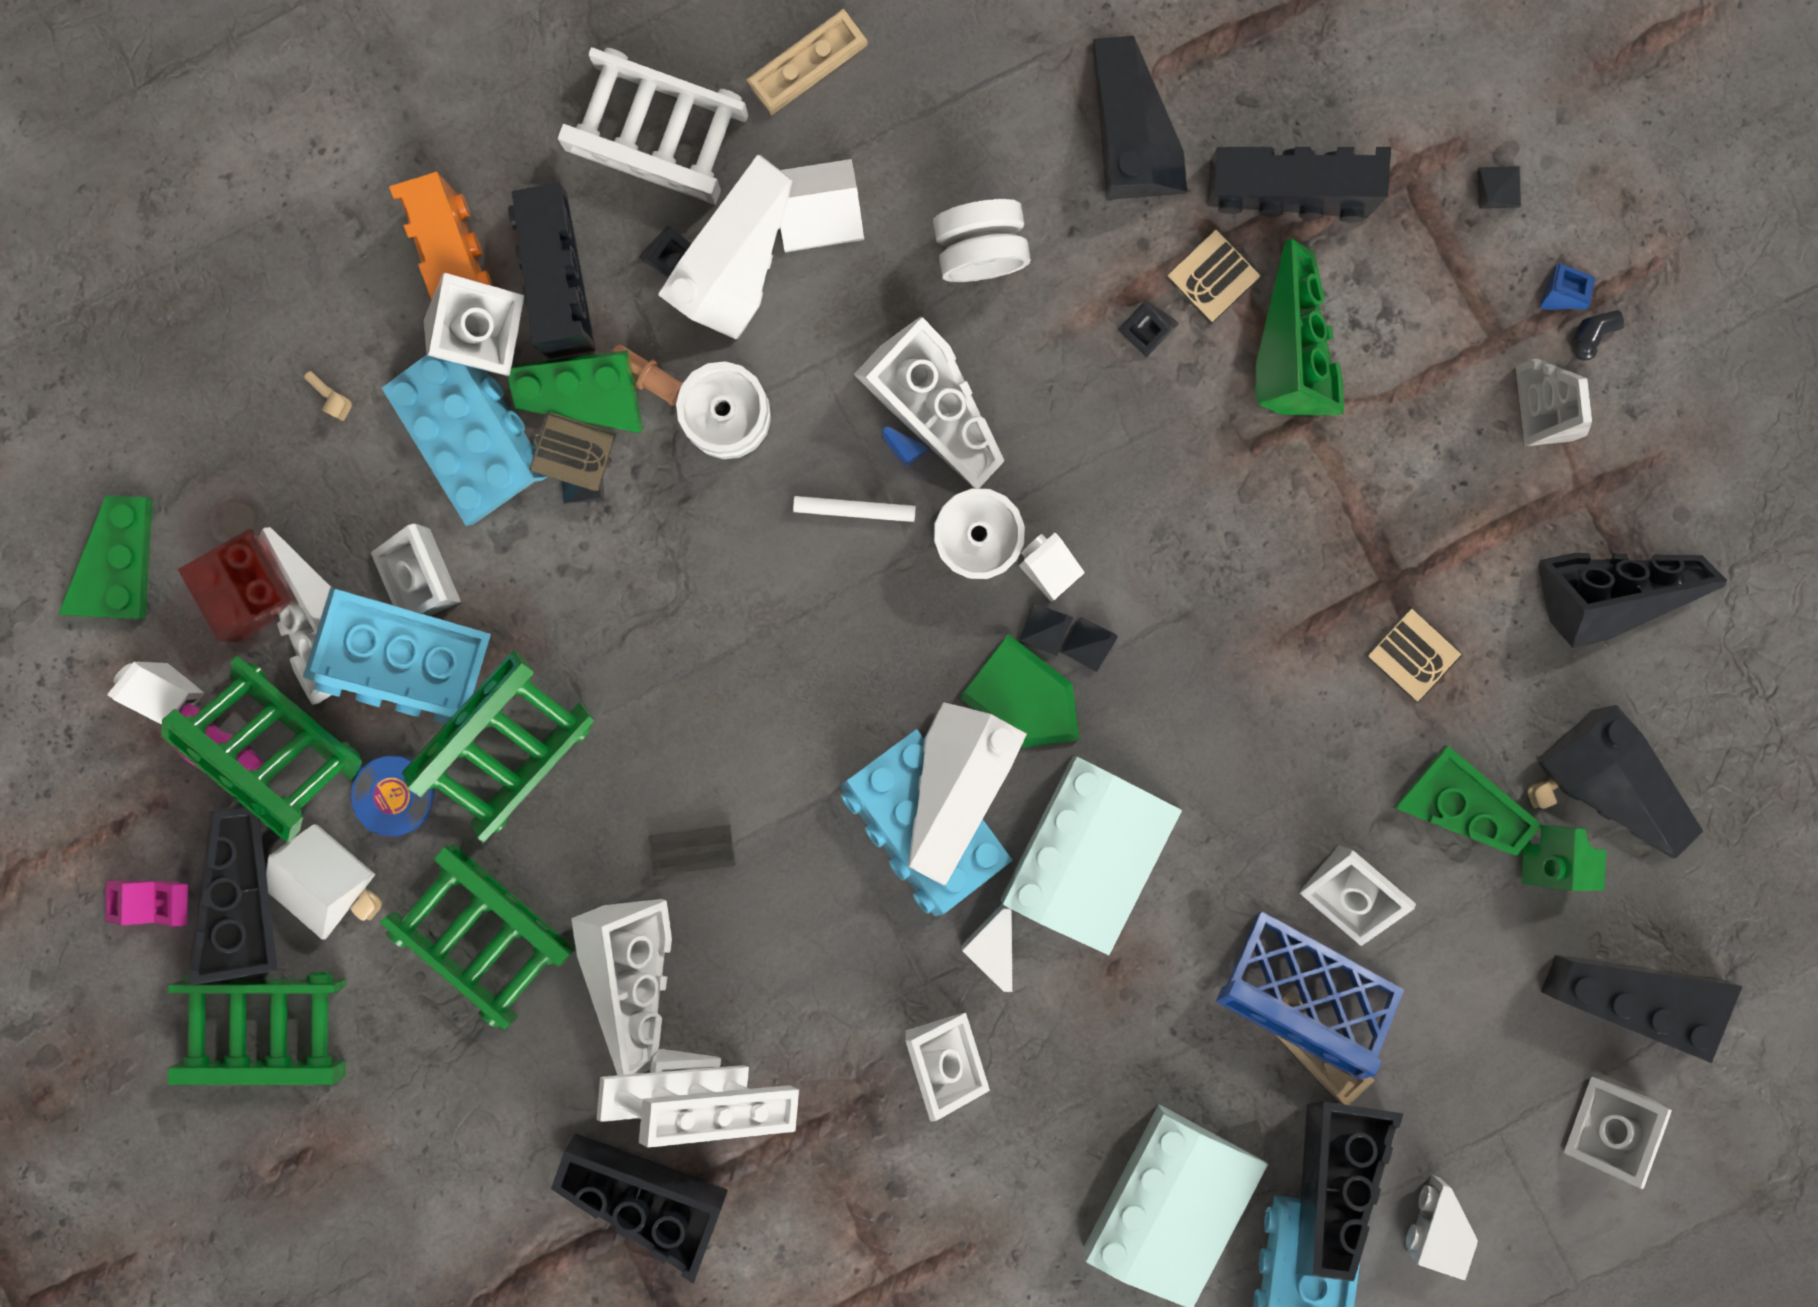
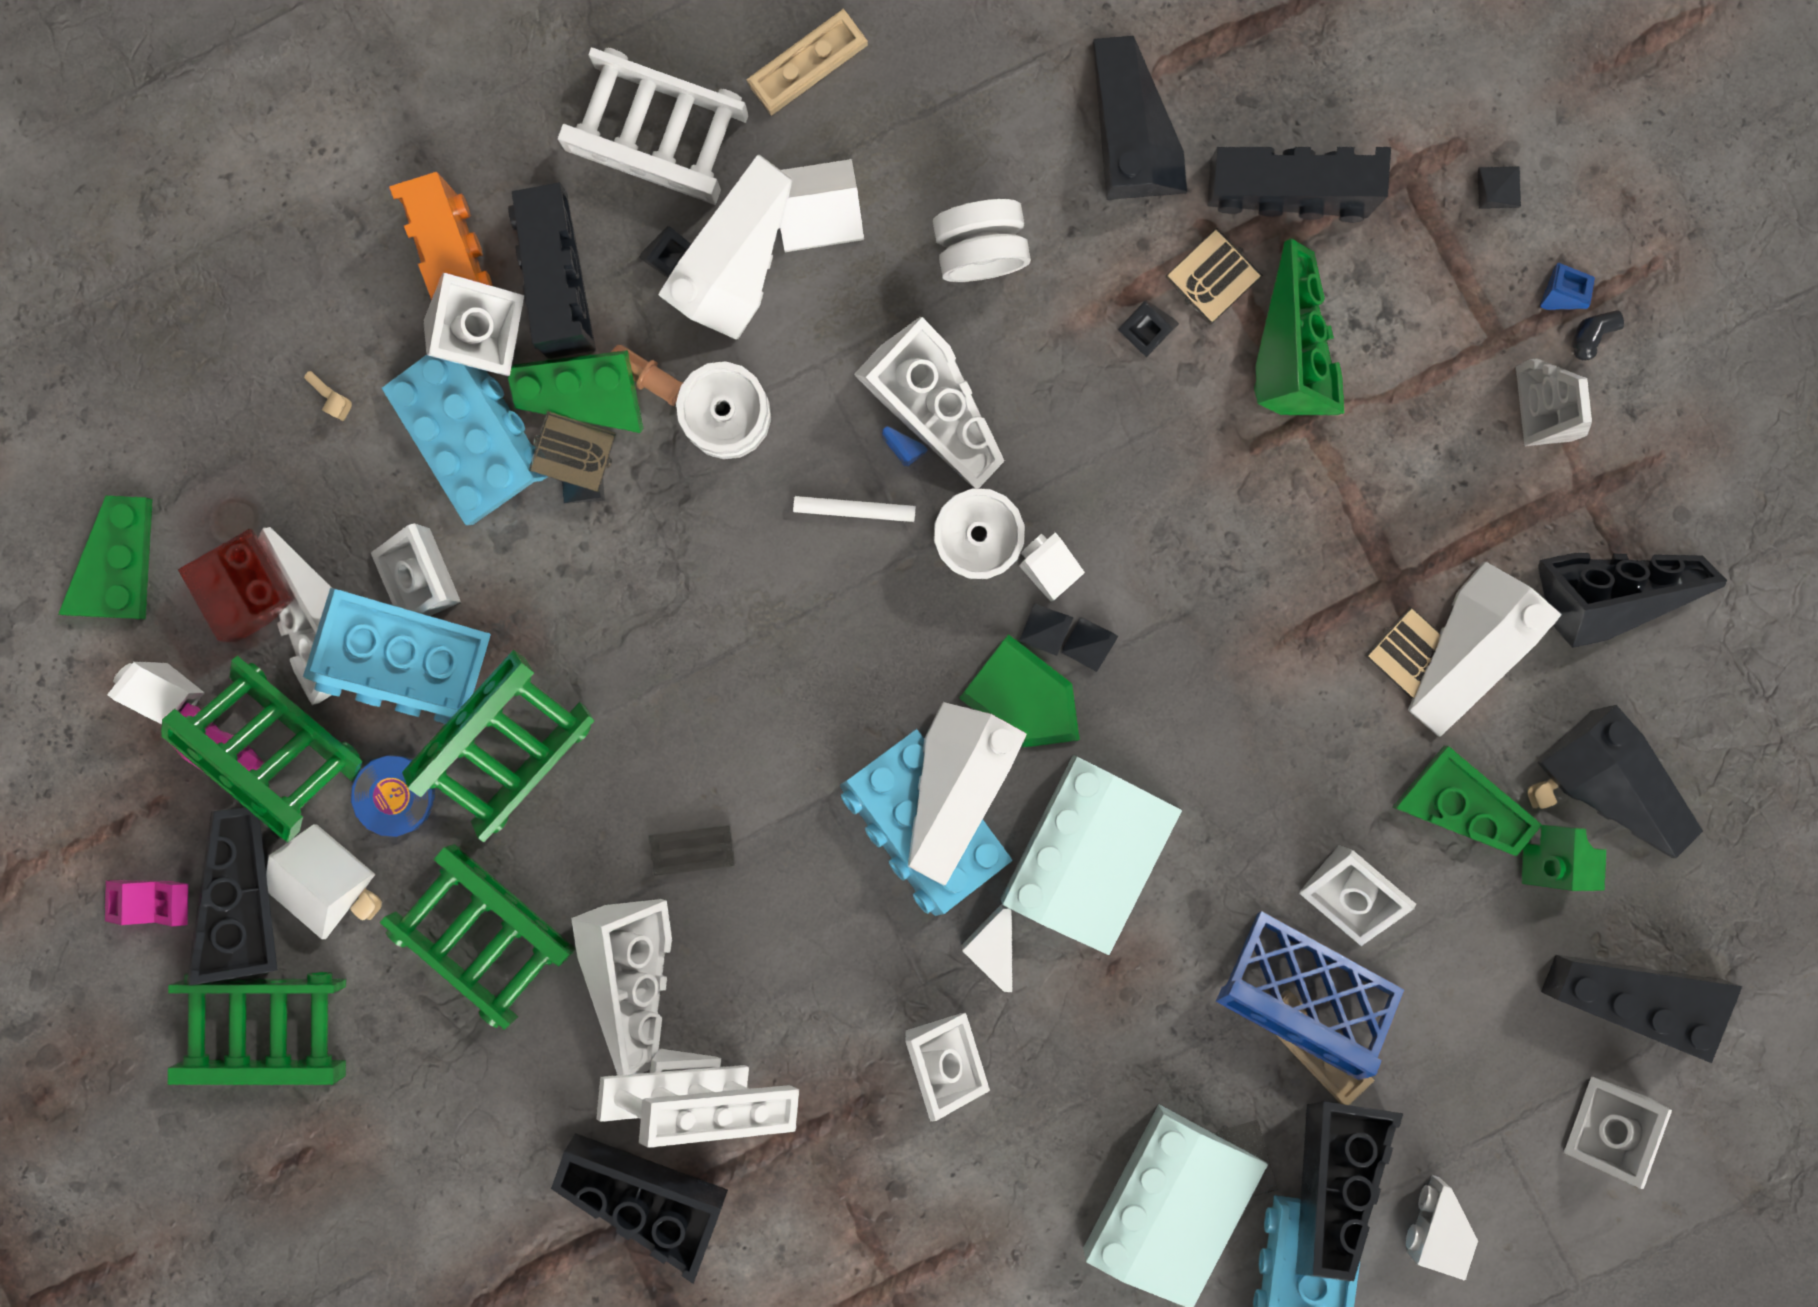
none -> white wedge [1408,562,1562,737]

